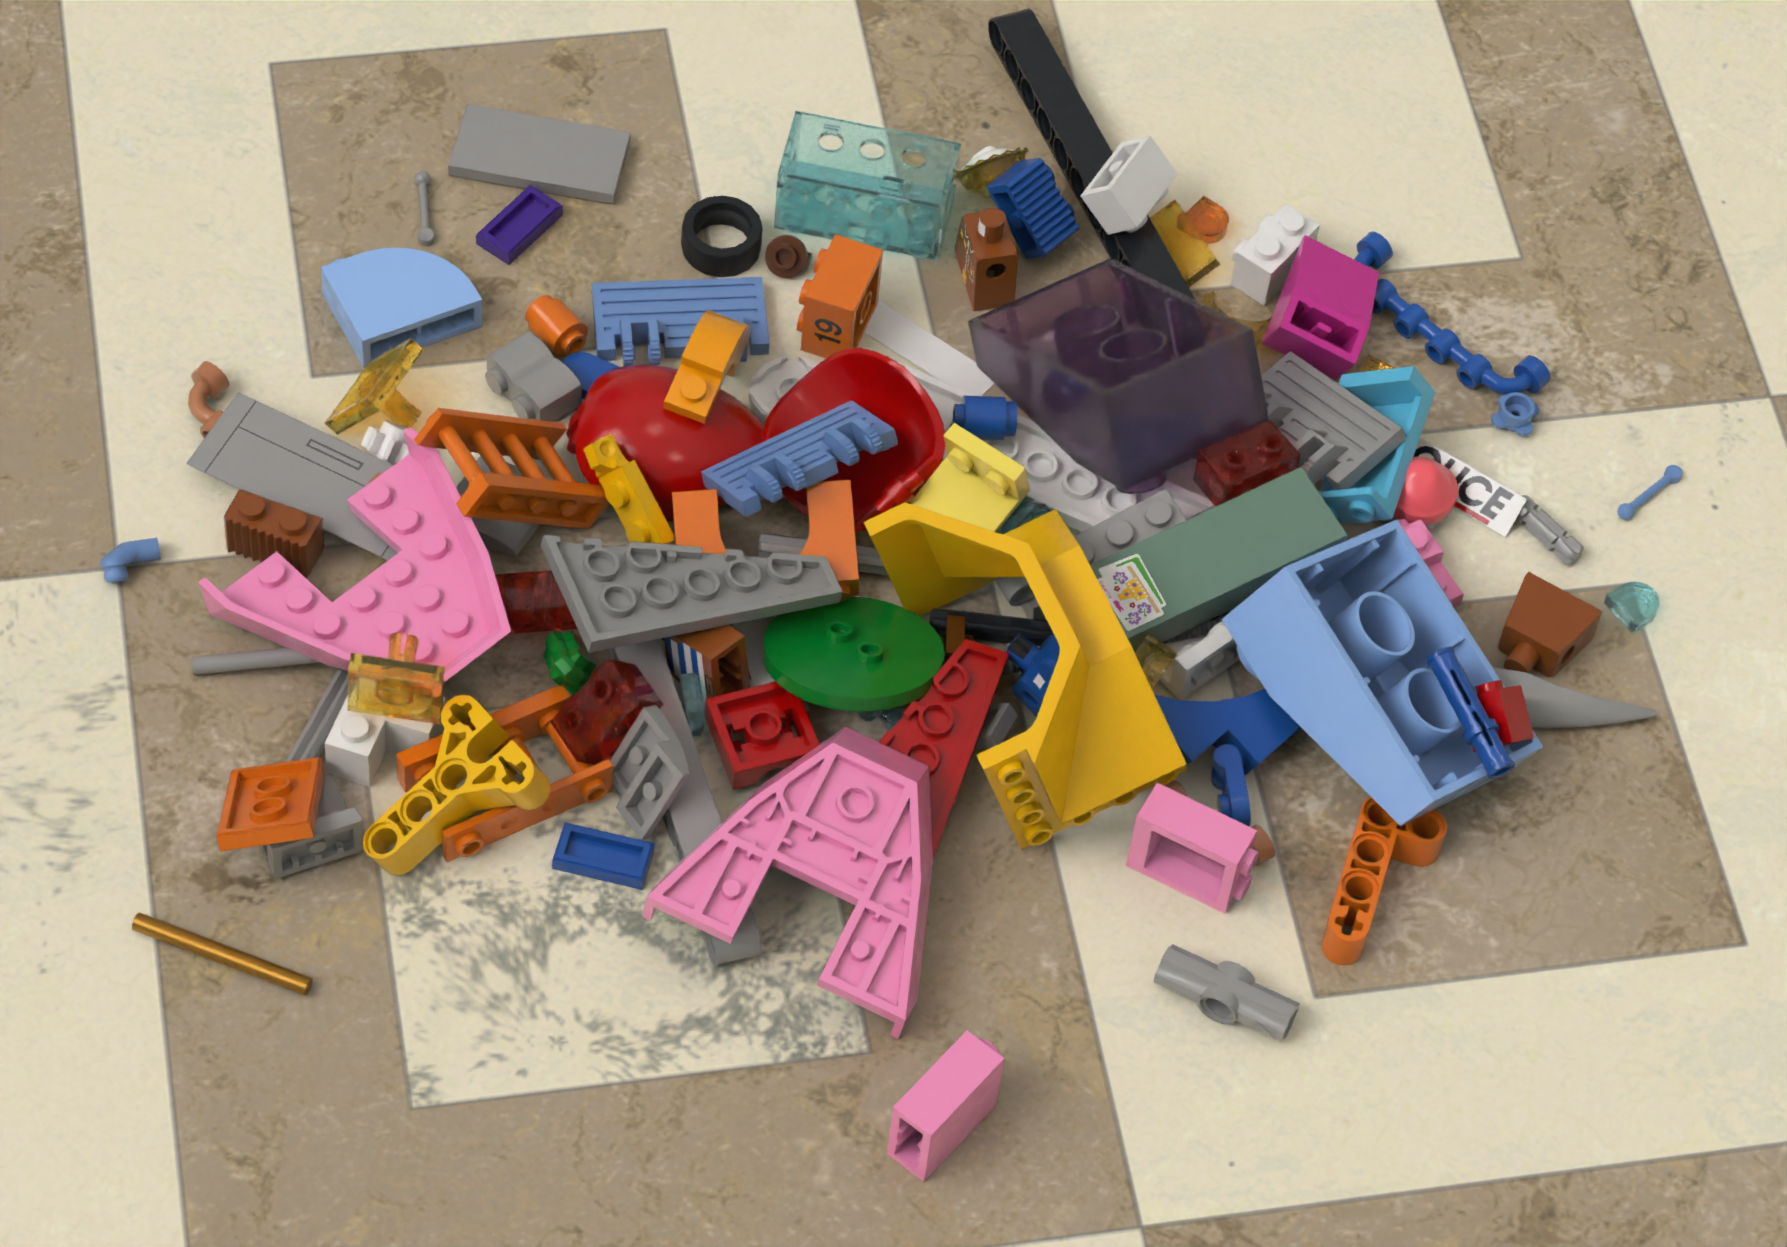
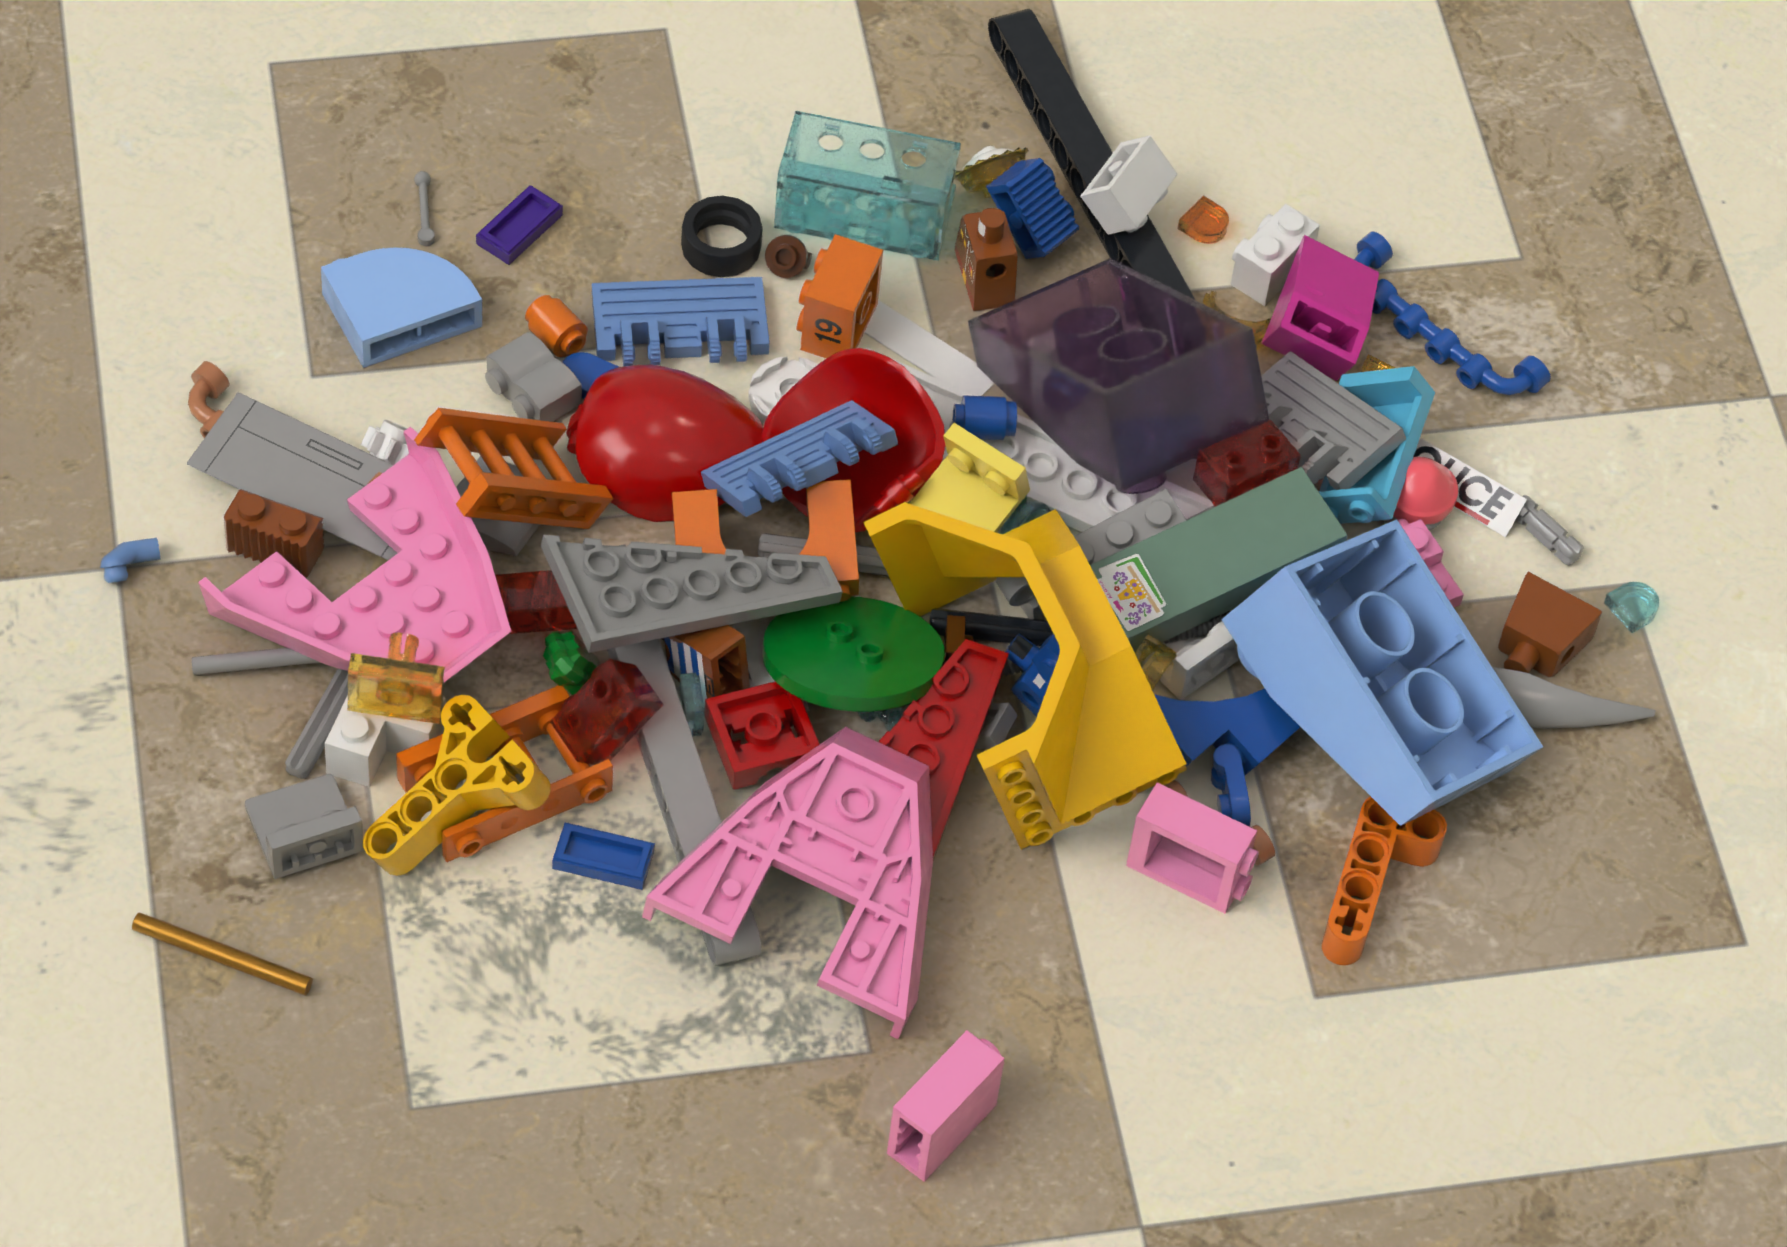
orange tile [216,757,325,851] -> none
clear yellow tile [325,338,424,435] -> none
light grey tile [448,104,631,204] -> none
yellow hinge [583,434,675,544] -> none
light grey slope [610,705,690,840] -> none
light orange arch [663,310,750,424] -> none
clear yellow tile [1150,199,1221,287] -> none
light grey piece [1154,944,1300,1042] -> none
blue pin [1427,646,1515,779] -> none
red brick [1472,680,1534,752] -> none
medium blue plate [1491,392,1539,436] -> none
medium blue hinge [1617,465,1682,520] -> none

